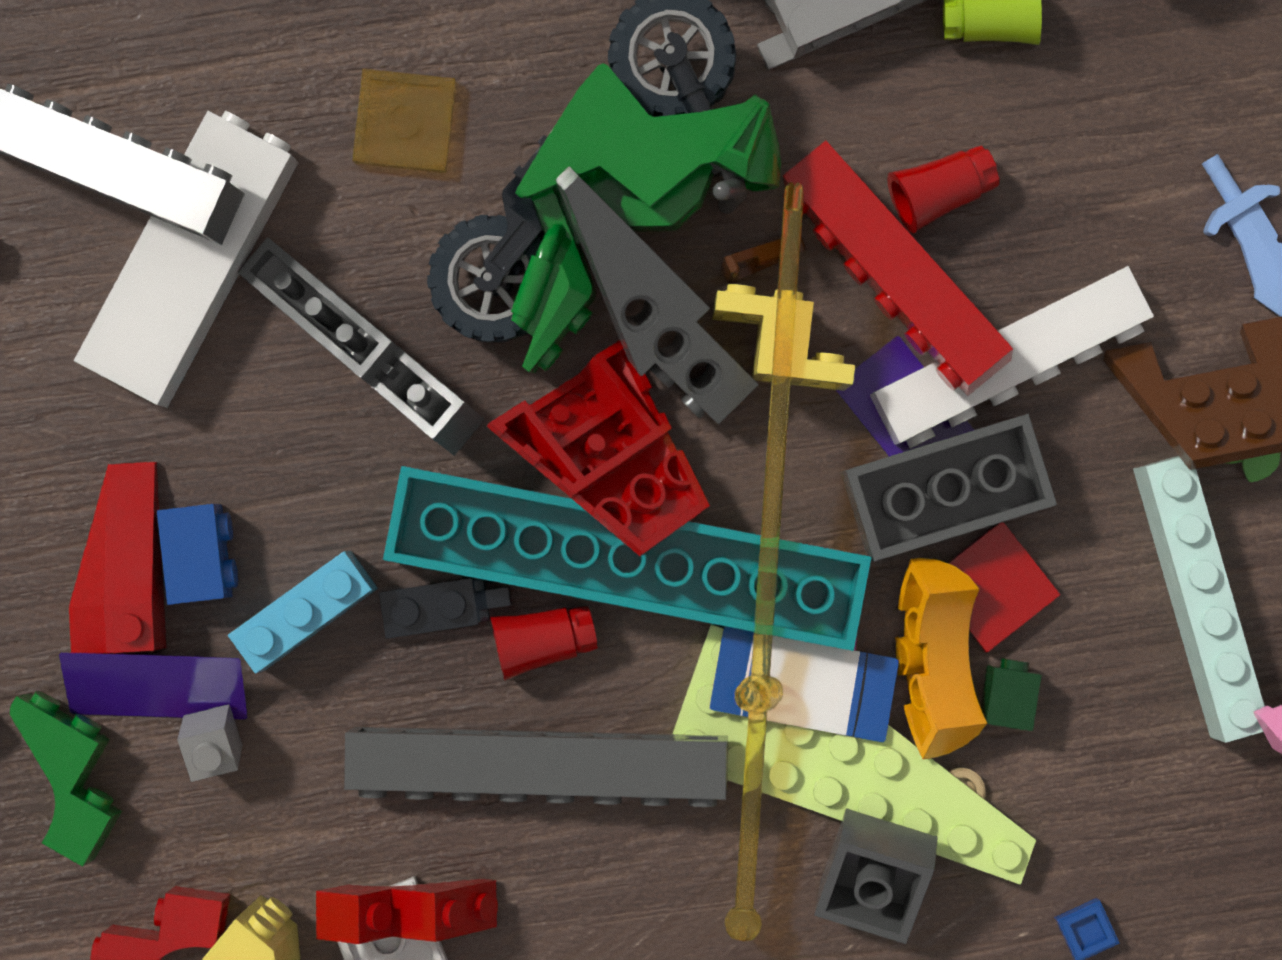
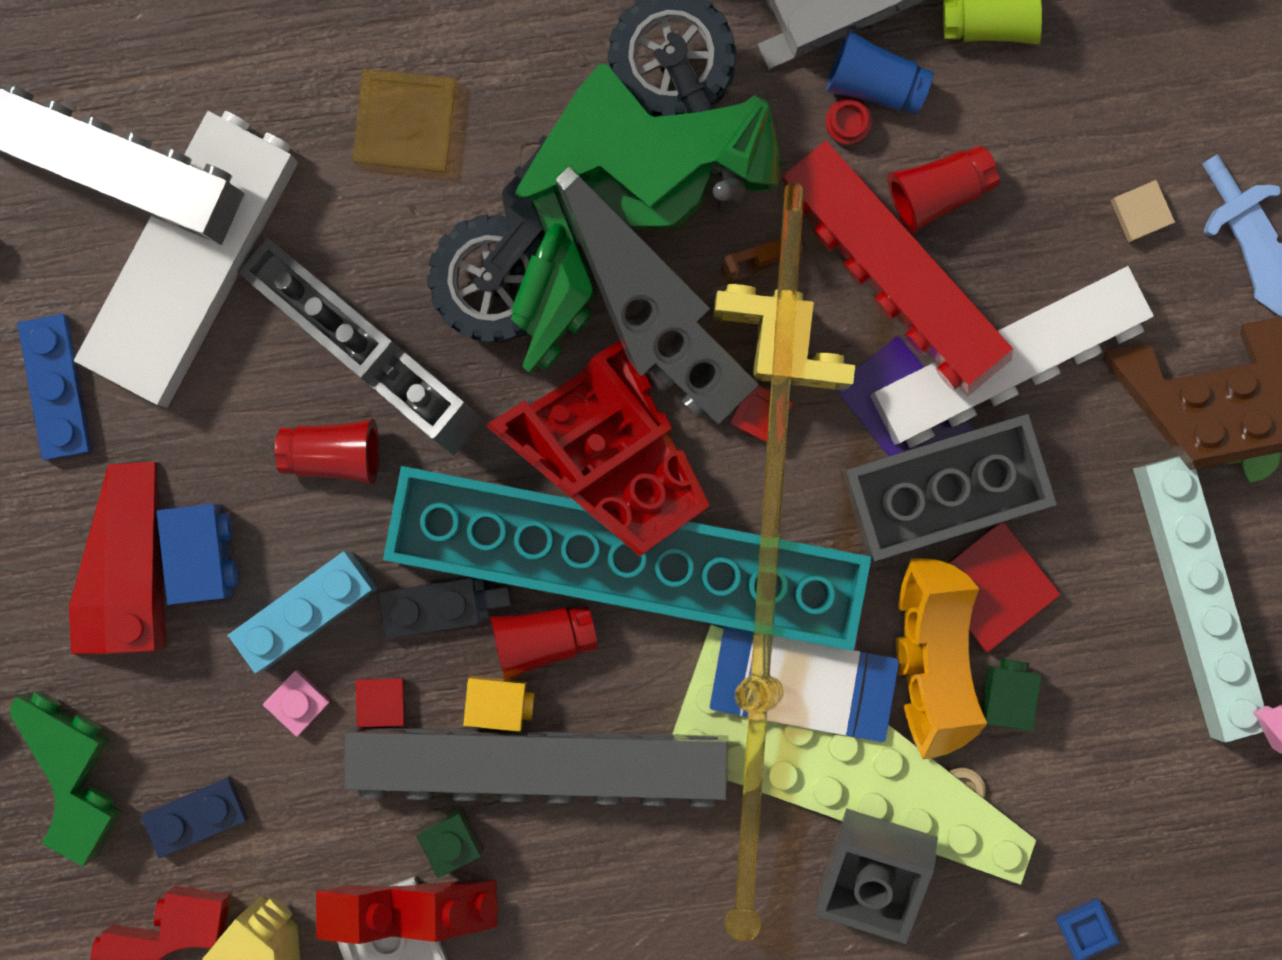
dark purple sticker [59,653,247,719] -> none
light grey brick [177,704,243,782] -> none
none -> blue plate [17,314,93,461]
none -> dark blue plate [140,776,249,859]
none -> bright pink plate [263,669,331,737]
none -> red plant [274,419,379,484]
none -> red tile [355,678,405,727]
none -> dark green brick [416,807,484,878]
none -> yellow brick [463,675,535,731]
none -> red plate [729,385,793,445]
none -> blue plant [825,30,934,115]
none -> red plate [825,98,872,145]
none -> tan tile [1110,180,1175,243]

